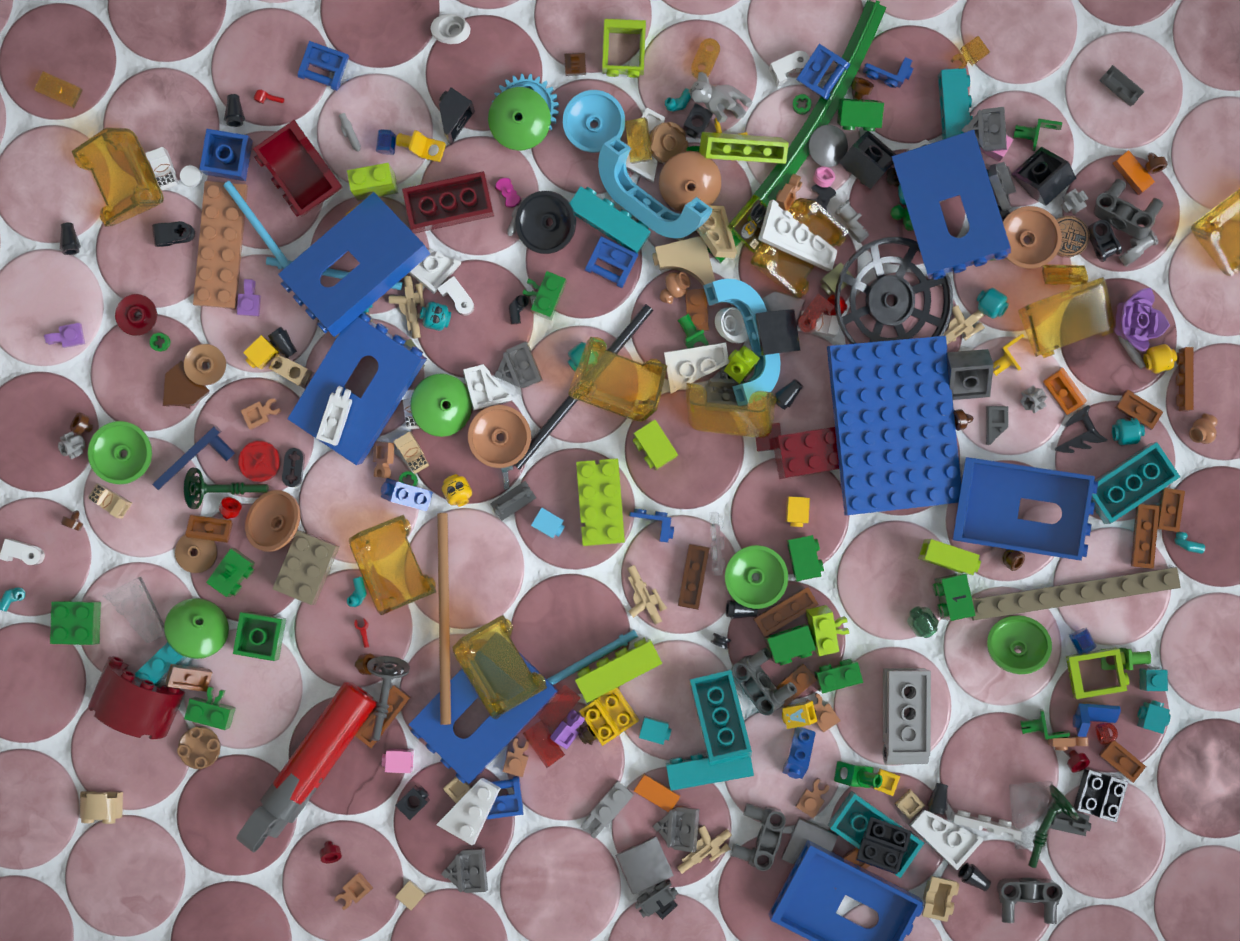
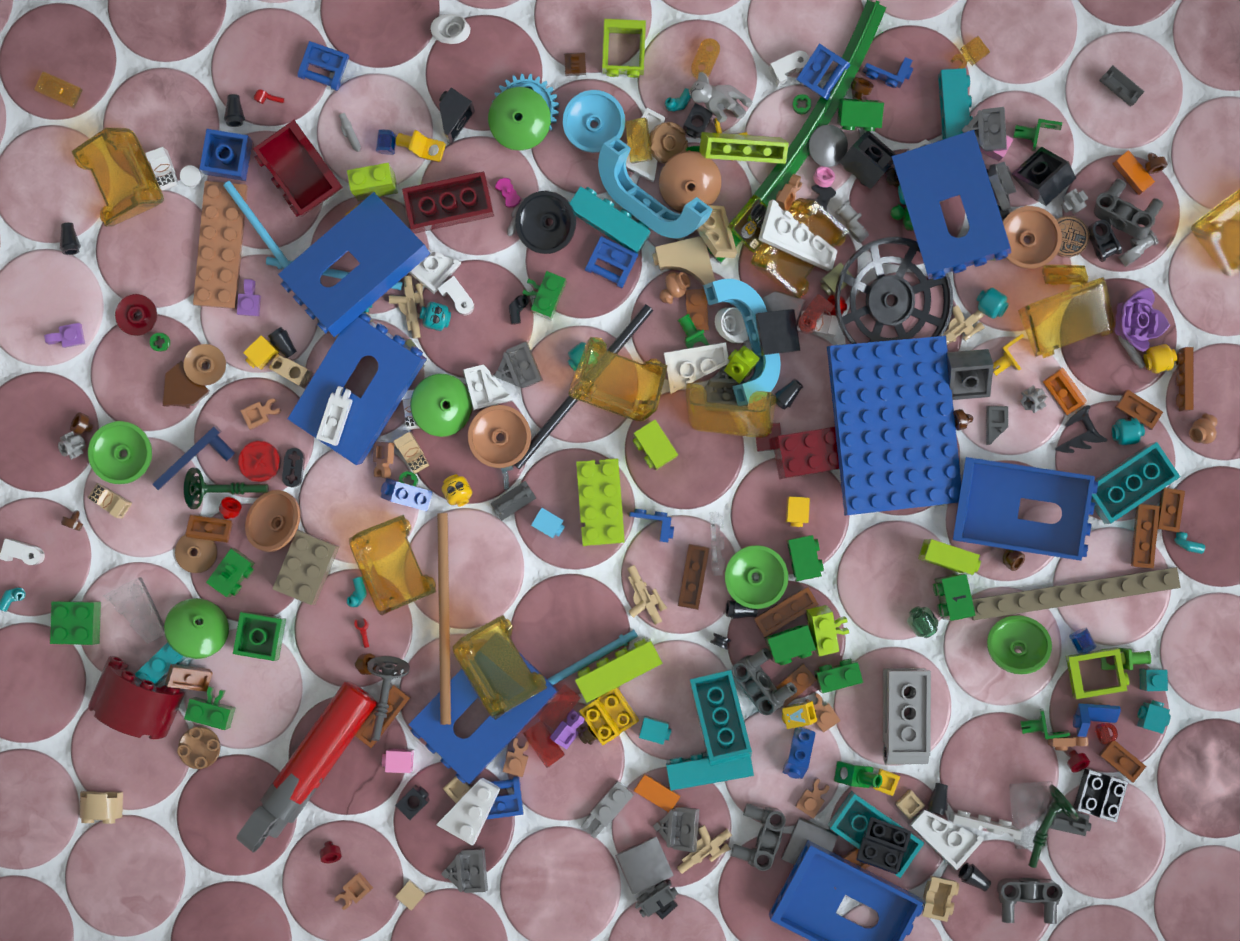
black piece [152,221,195,247] -> none

